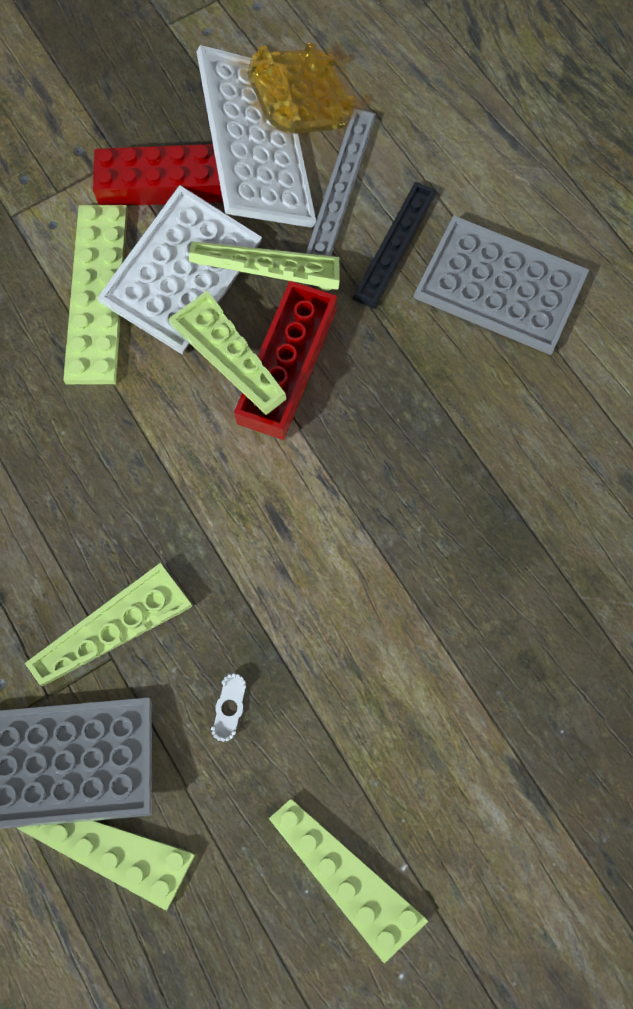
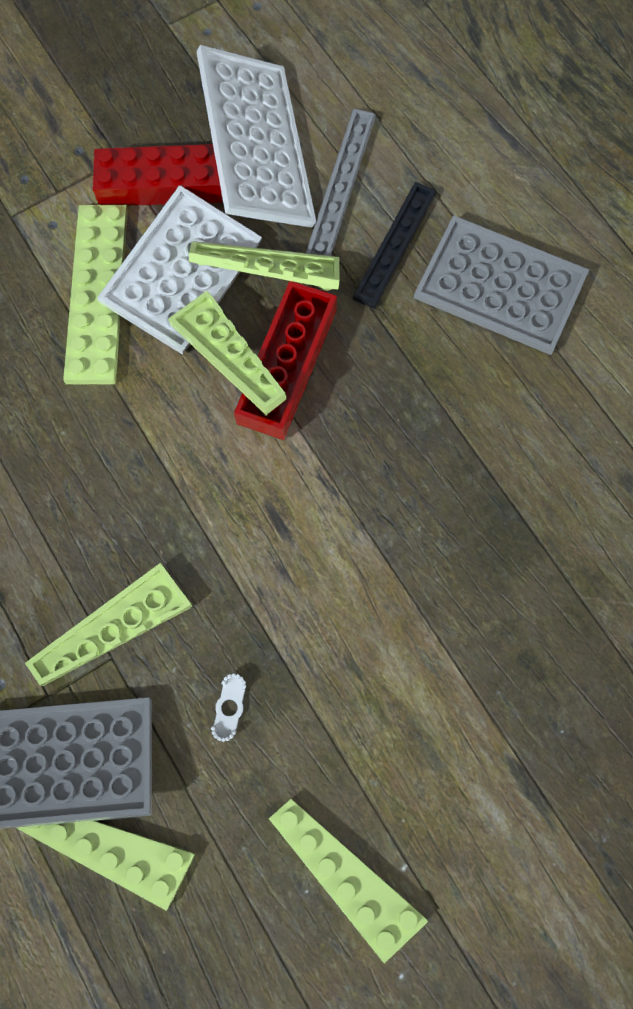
clear yellow tile [247,43,356,134] -> none

